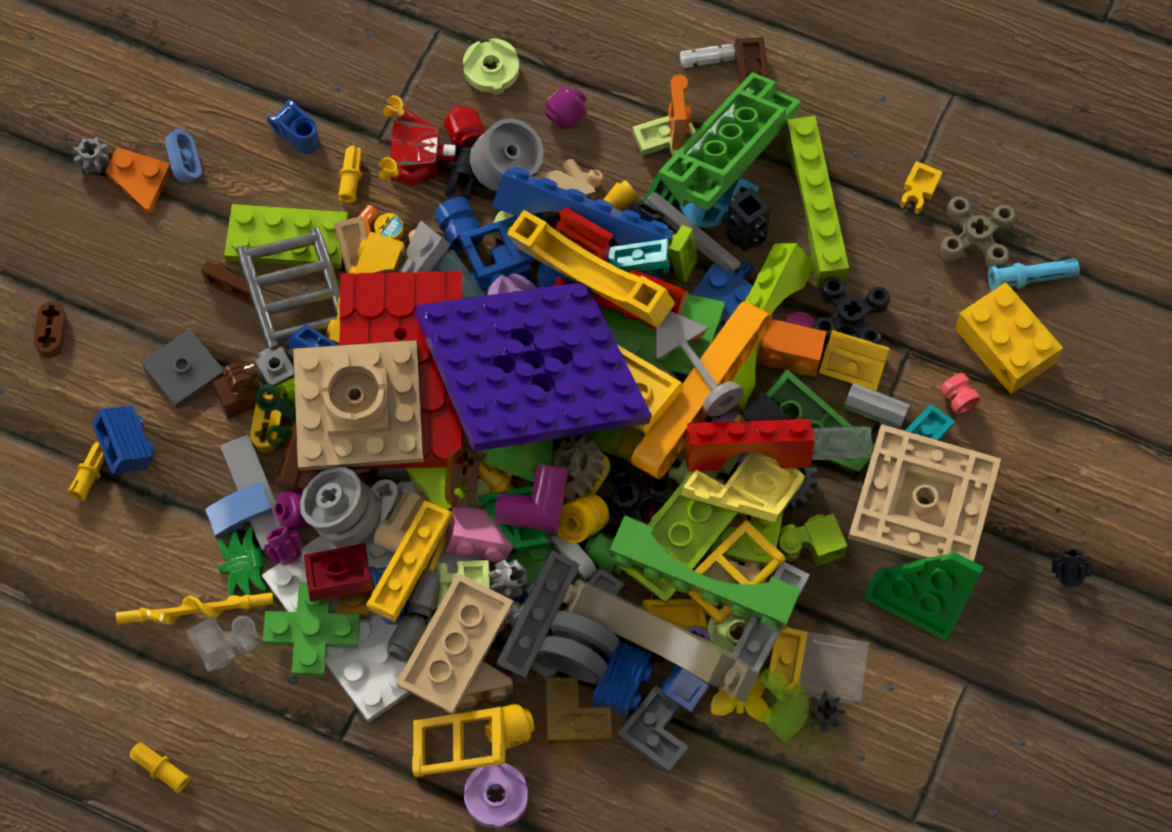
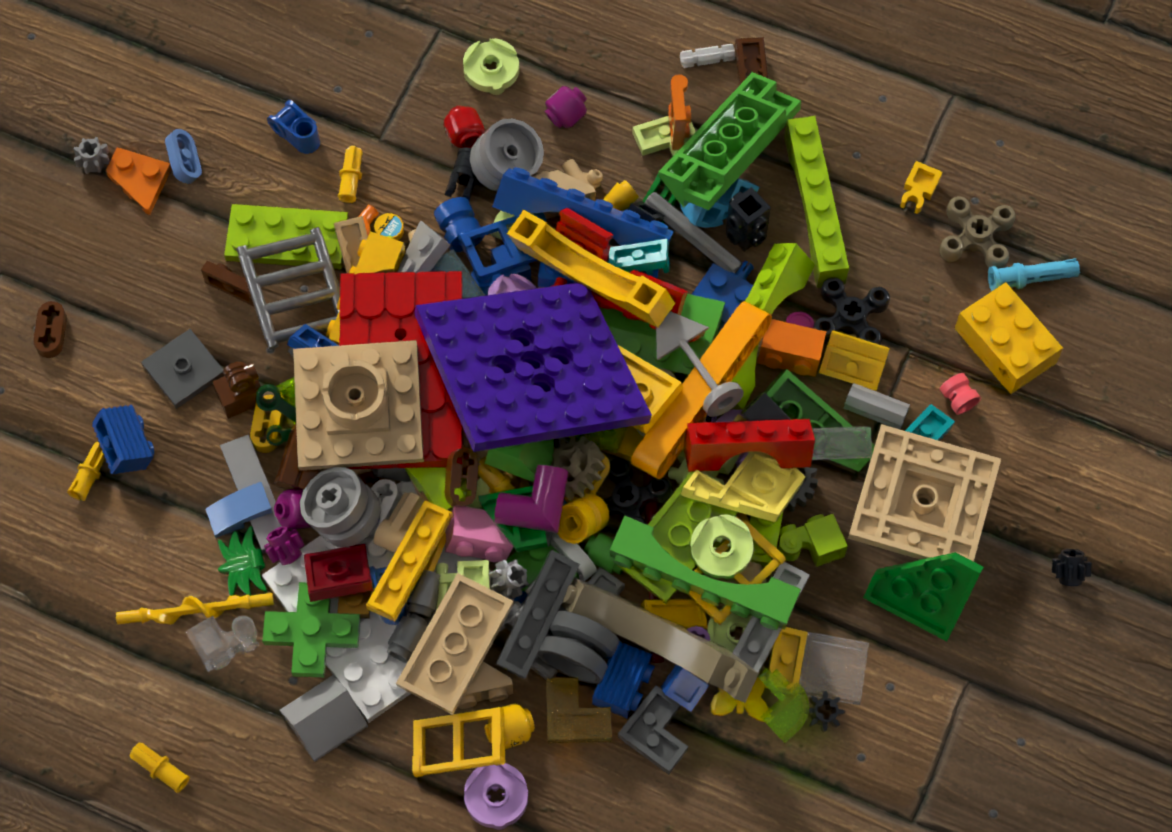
light grey brick [255,347,295,395] -> none
red torso [378,95,456,186] -> none
lime plate [668,225,699,283] -> none
none -> light grey slope [280,675,368,762]
none -> yellowish green plate [691,514,754,579]

